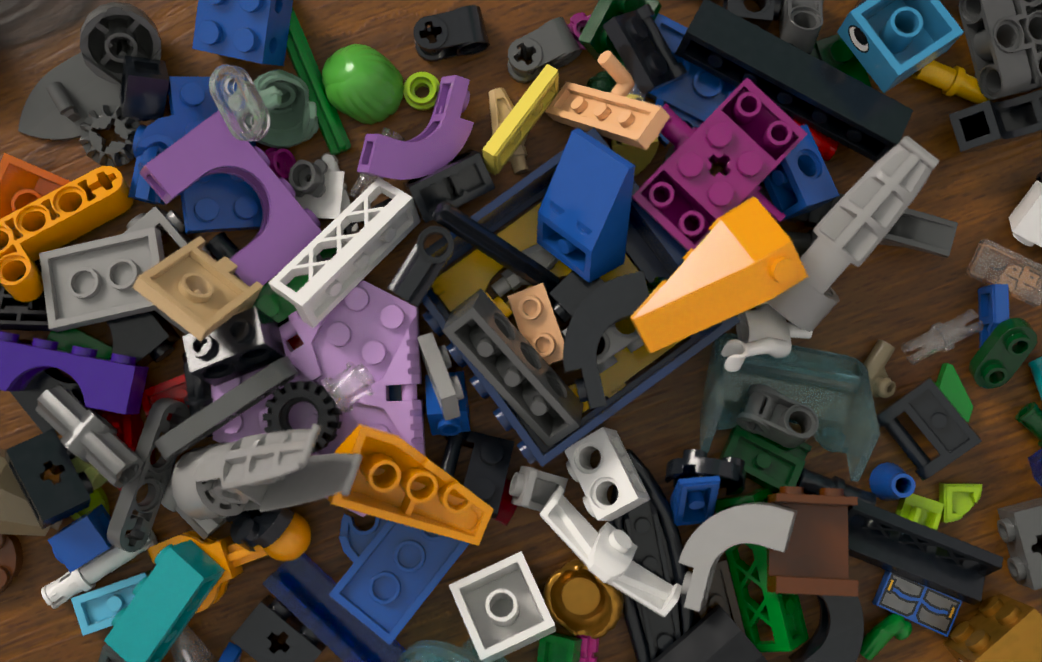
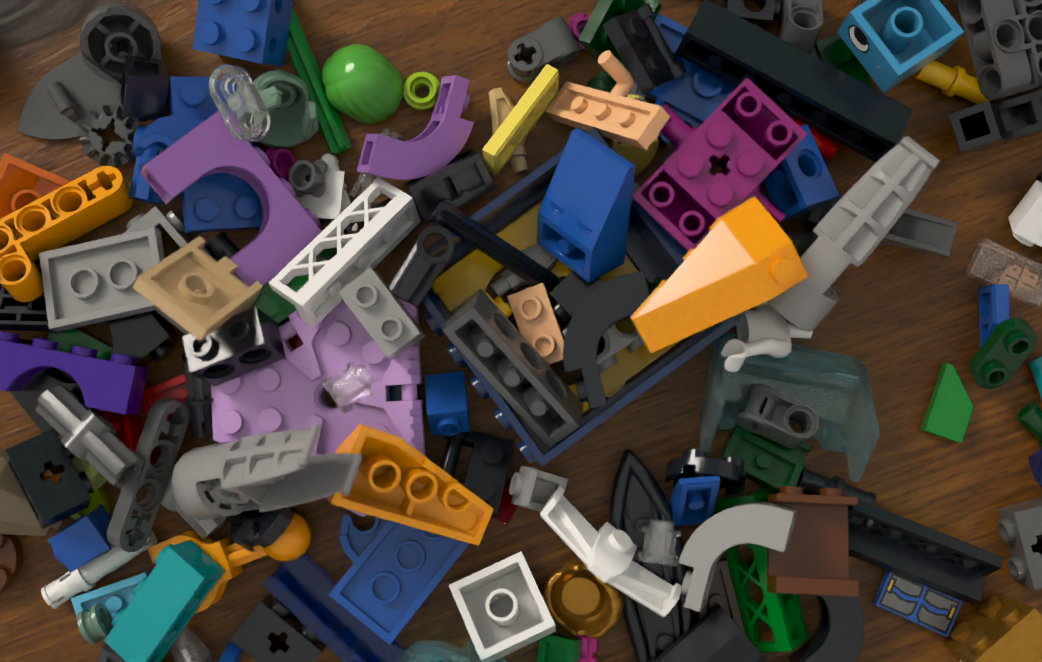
dark grey beam [154,356,299,461] -> none
black tyre [263,381,342,453] -> none
black piece [414,5,490,62] -> none
light grey plate [417,332,464,421] -> none
white brick [564,427,651,521] -> none
green arm [860,613,912,661] -> none
dark tan arm [861,339,896,398] -> none
blue cone [869,462,915,501] -> none
black plate [872,377,982,481] -> none
lime tile [895,493,944,530] -> none
clear pin [901,309,984,365] -> none
lime tile [939,483,983,523] -> none
none -> sand green bush [77,603,114,645]
none -> light grey brick [338,267,426,360]
none -> clear brick [638,519,681,566]

